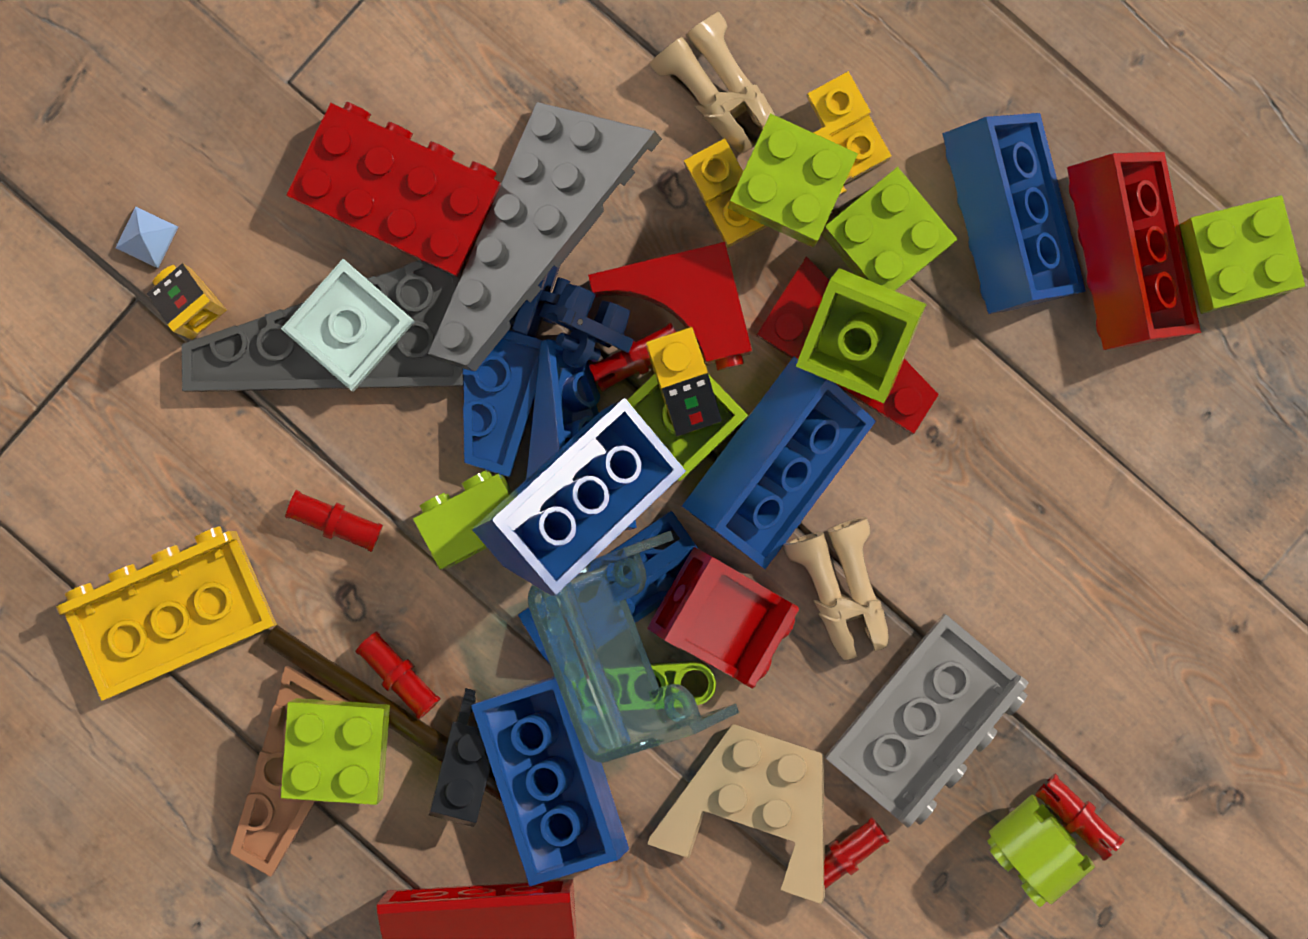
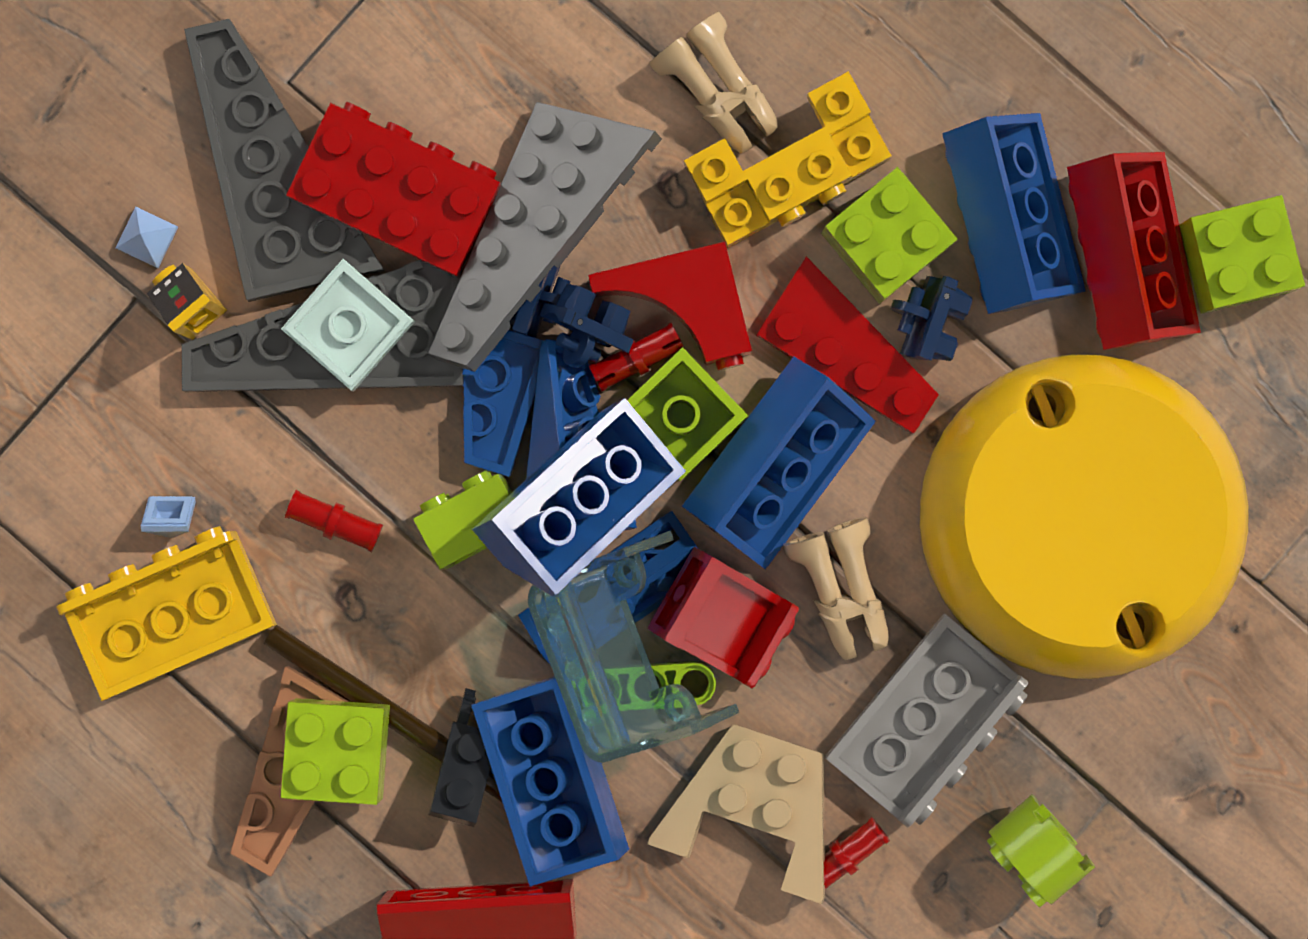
red pin [355,631,441,719] -> none
slope [646,327,722,437] -> none
lime brick [728,113,858,248] -> none
lime brick [796,268,927,403] -> none
red pin [1035,773,1125,861] -> none
none -> light blue slope [141,496,196,538]
none -> dark grey wing [184,19,385,302]
none -> dark blue hips [890,276,973,361]
none -> yellow cylinder [920,354,1248,679]

